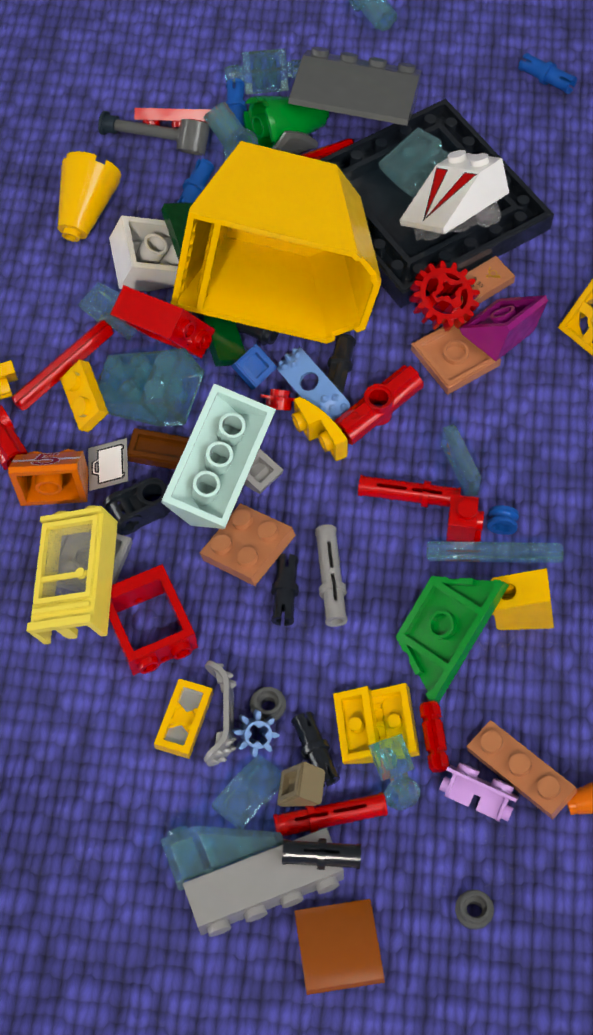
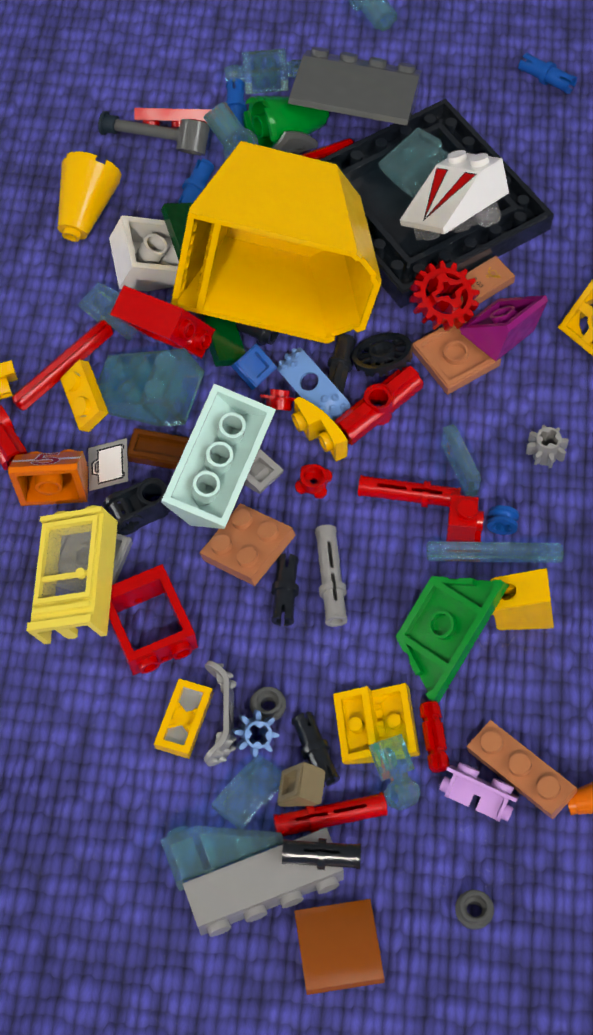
none -> red plate [295,464,332,499]
none -> black wheel [352,332,413,377]
none -> light grey gear [526,425,569,468]

